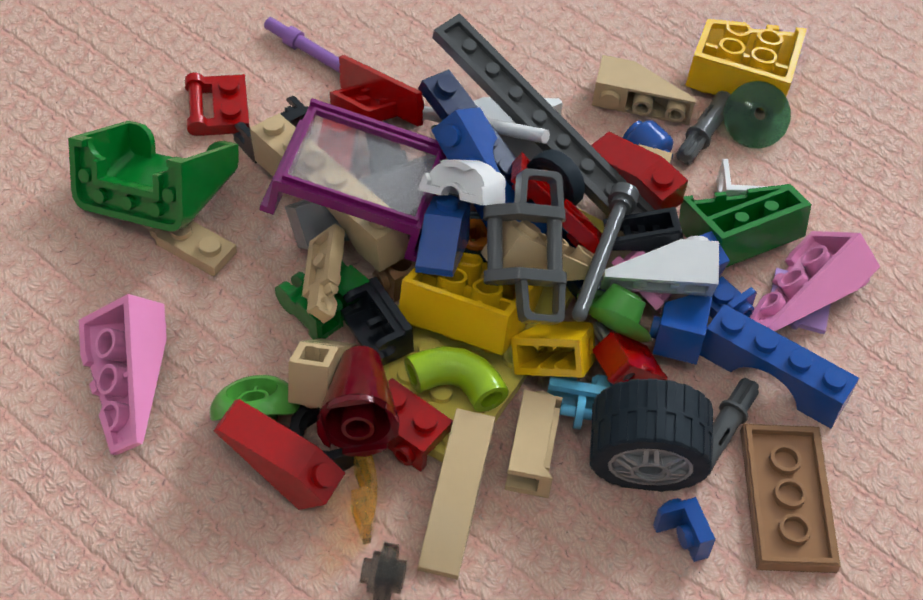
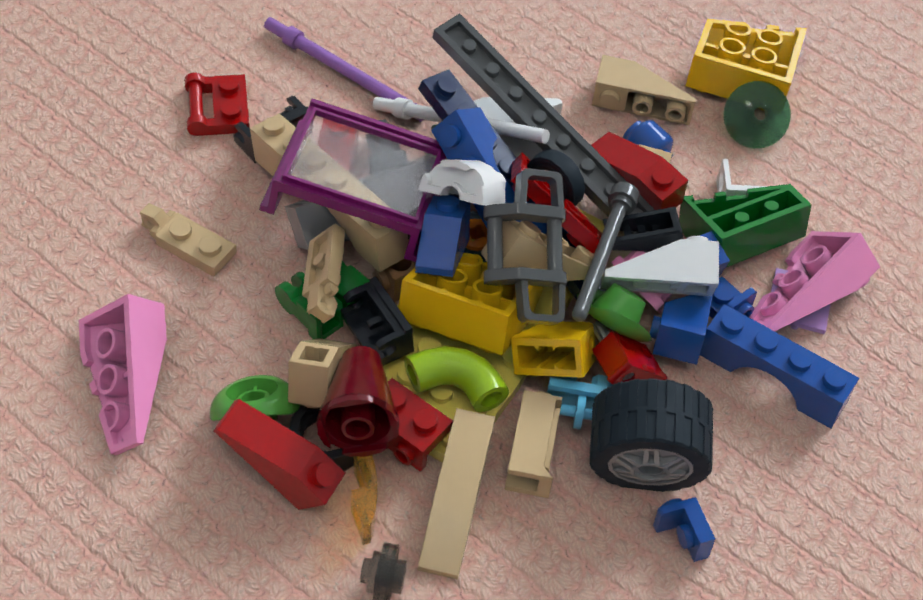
green windscreen [68,121,239,232] -> none
red bracket [330,55,424,127] -> none
dark grey axle [676,91,734,165] -> none
dark grey axle [712,378,759,470] -> none
medium nougat tile [740,424,841,573] -> none

